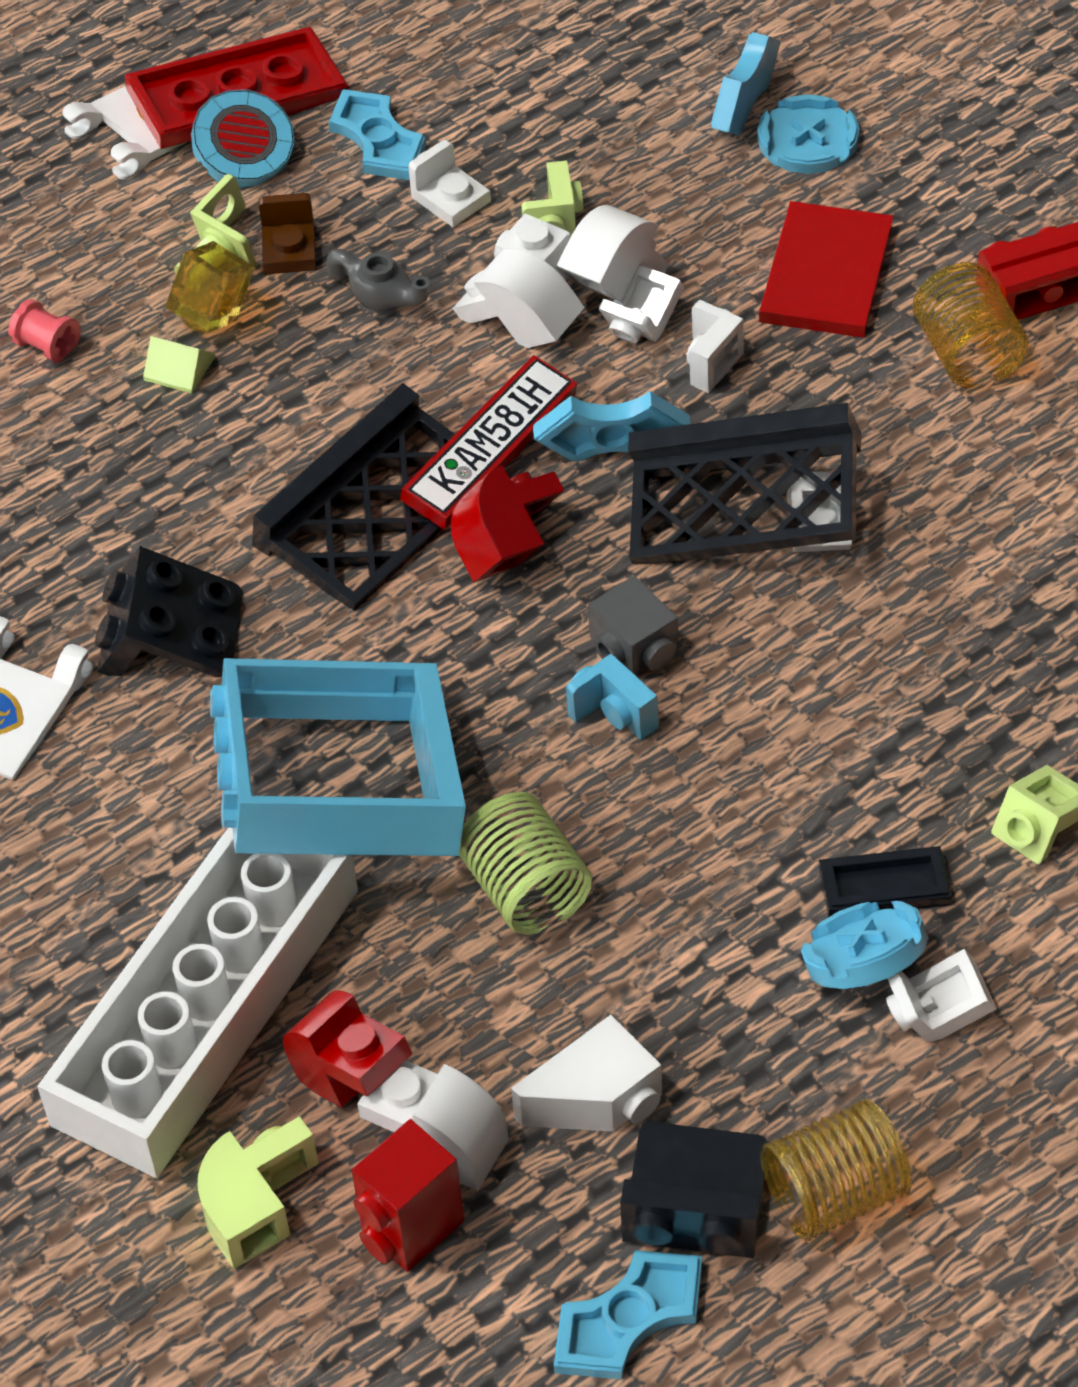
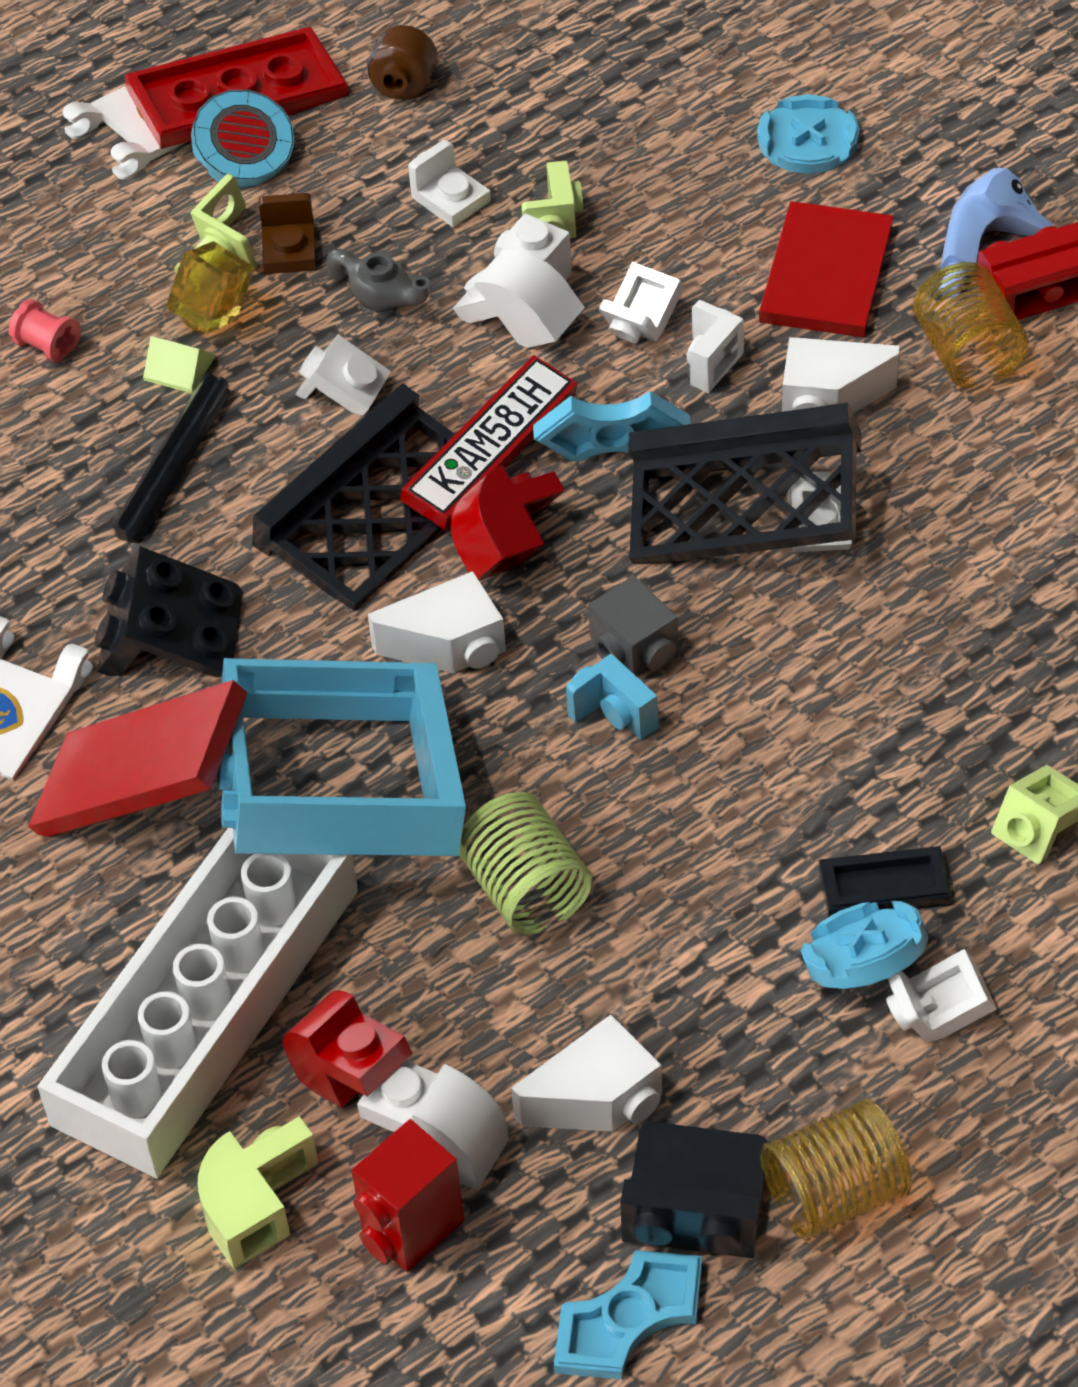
medium azure tile [328,89,426,180] -> none
white brick [556,205,669,302] -> none
medium azure tile [711,32,781,136] -> none
none -> tile [28,680,247,837]
none -> black axle [113,374,230,543]
none -> white bracket [295,335,391,416]
none -> reddish brown head [367,25,438,100]
none -> white slope [368,571,506,673]
none -> white slope [782,337,899,413]
none -> light blue animal [938,168,1053,299]

